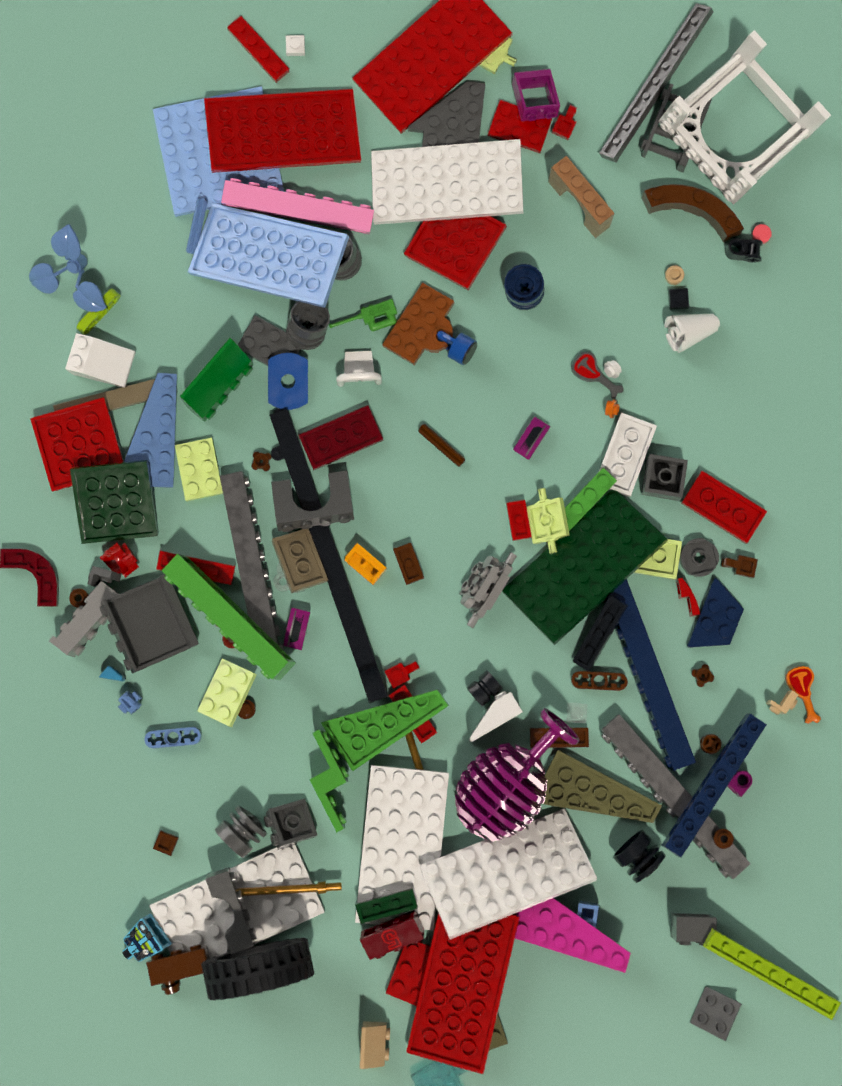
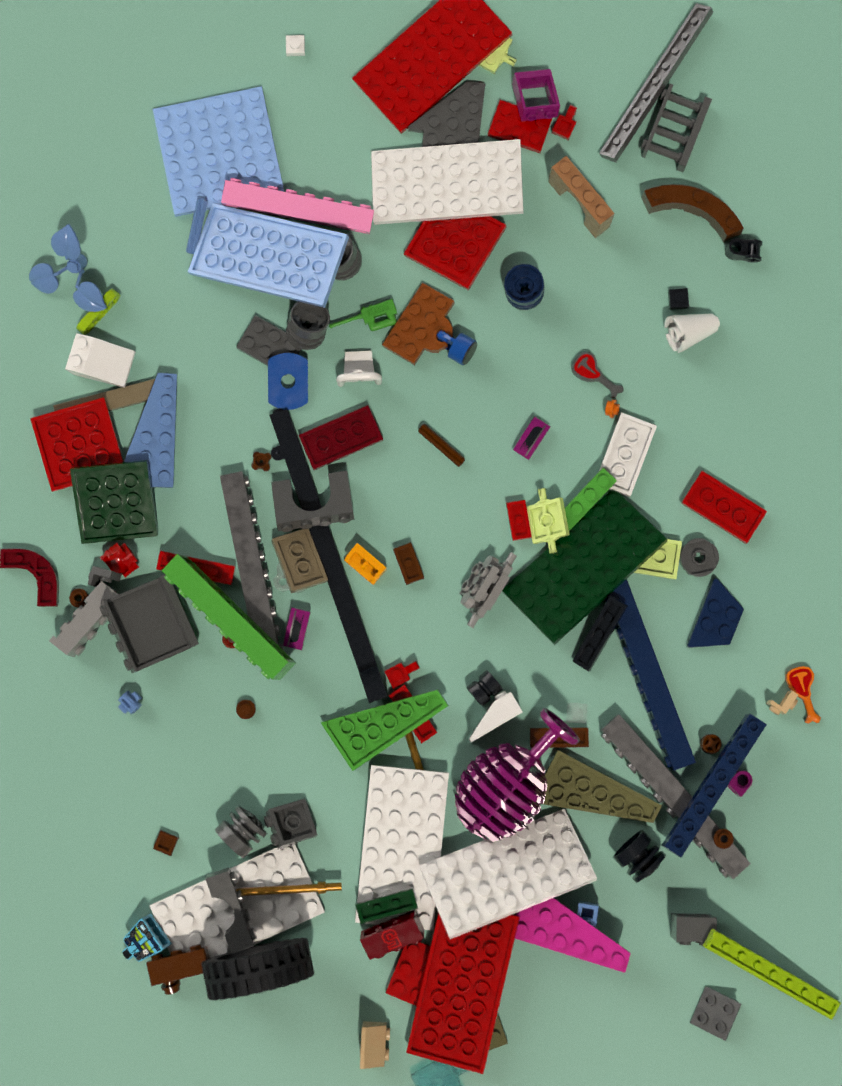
dark azure slope [99,666,126,682] -> none
medium blue beam [144,727,202,748] -> none
yellowish green plate [175,438,223,502] -> none
green slope [180,338,253,422] -> none
yellowish green plate [197,658,257,727] -> none
red plate [204,89,361,173] -> none
red plate [227,16,290,83] -> none
bright green bracket [309,729,349,832] -> none
reddish brown beam [571,671,628,691] -> none
white plate [604,360,622,379] -> none
dark grey brick [641,454,688,501] -> none
white arch [658,30,831,205] -> none
tan tile [665,265,684,285] -> none
red slope [675,578,700,617] -> none
reddish brown plate [692,664,714,687] -> none
reddish brown plate [721,555,758,579] -> none
coral tile [752,224,772,244] -> none

